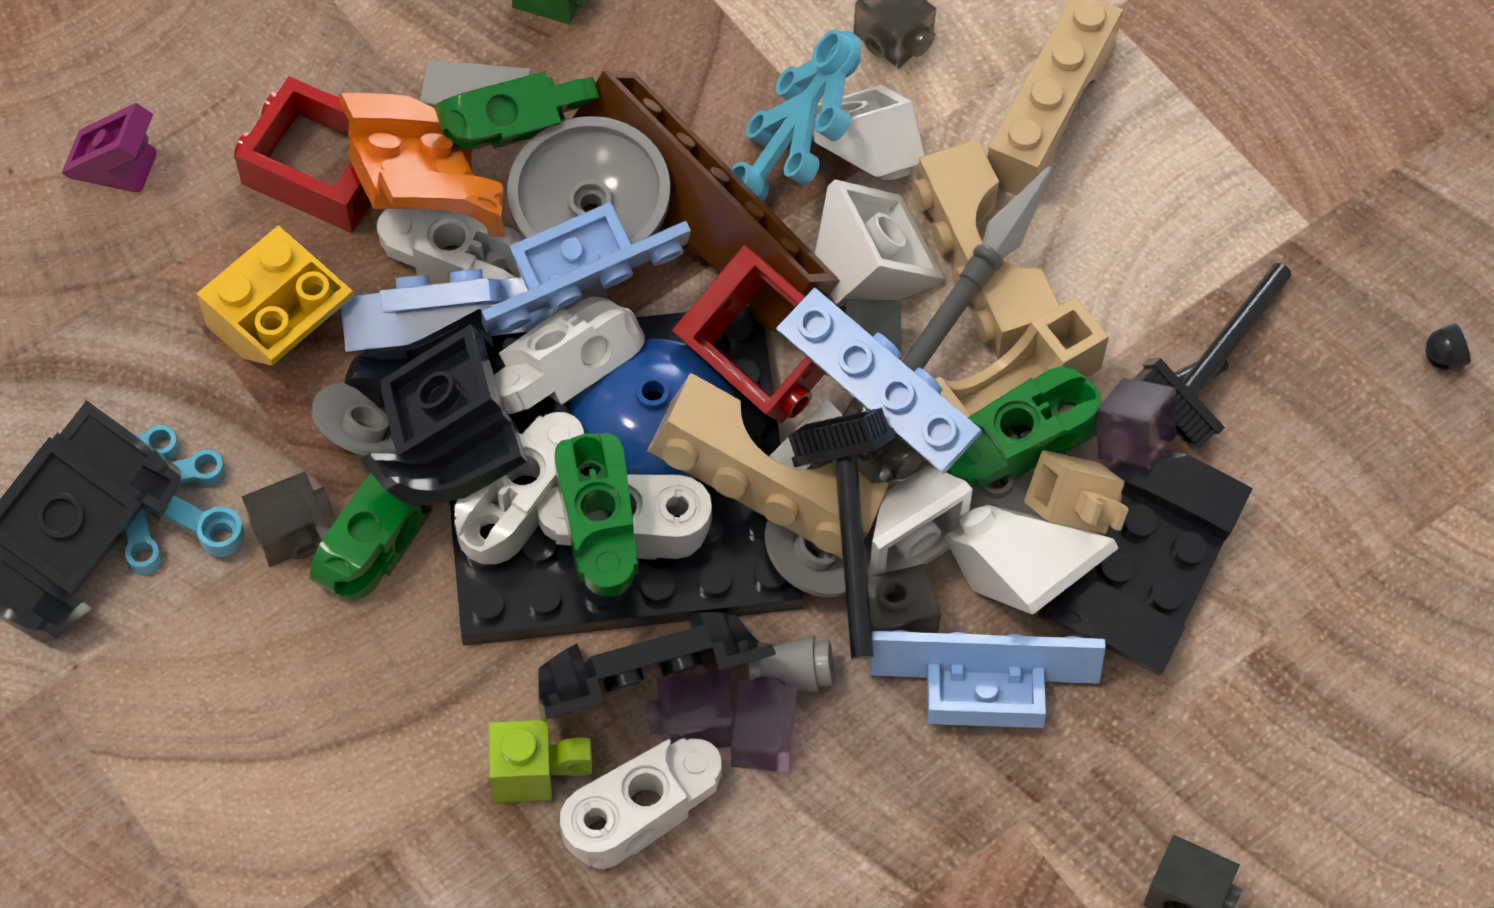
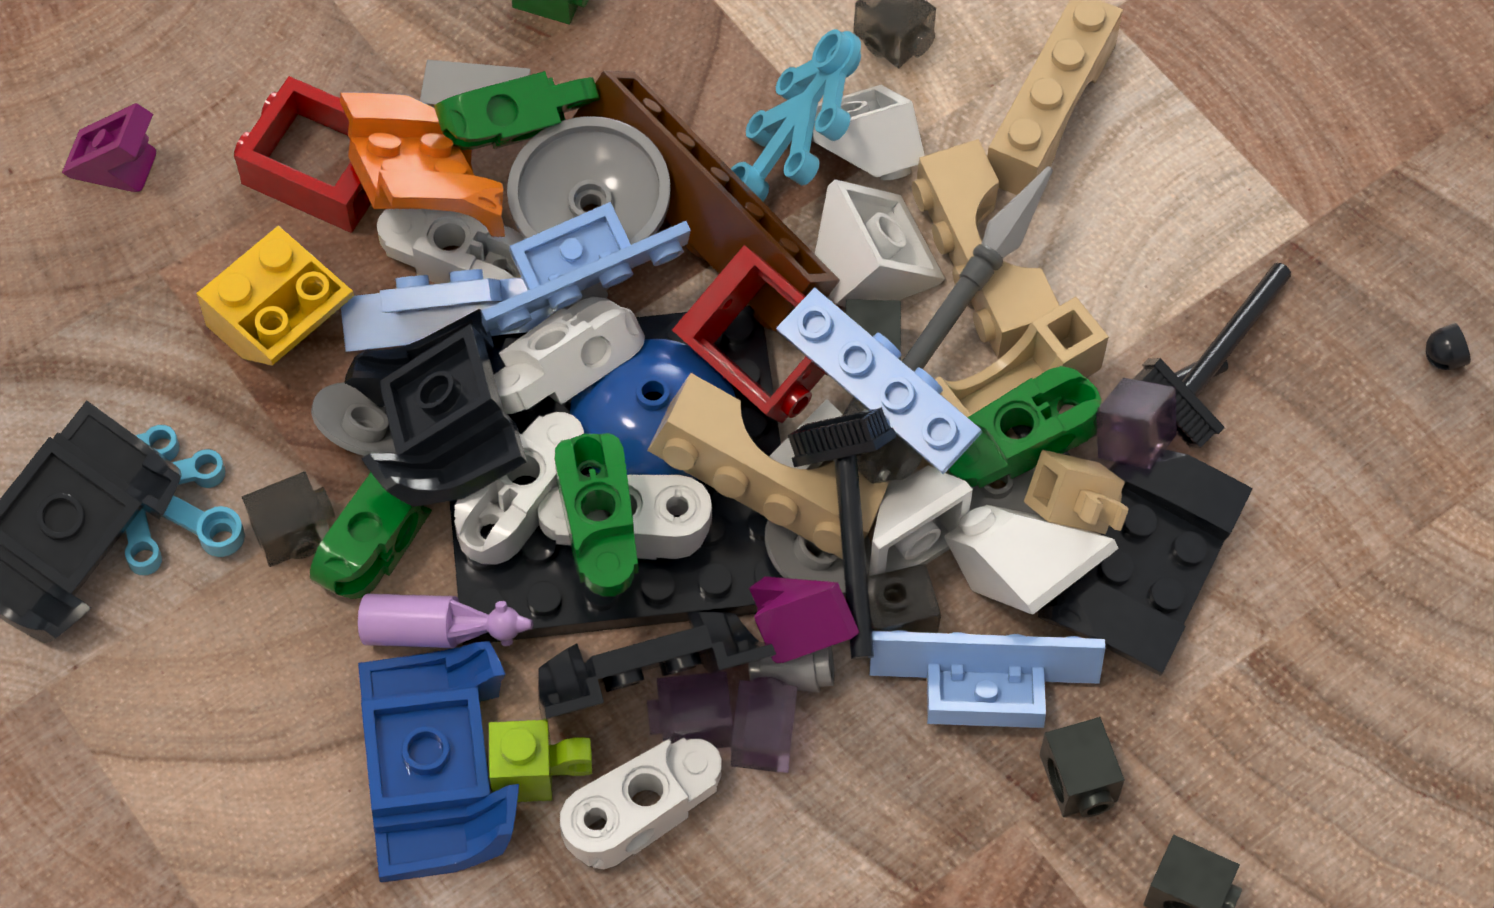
none -> lavender wheel [358,594,533,648]
none -> blue piece [358,641,519,882]
none -> magenta slope [749,576,859,663]
none -> pearl dark grey brick [1039,717,1125,817]

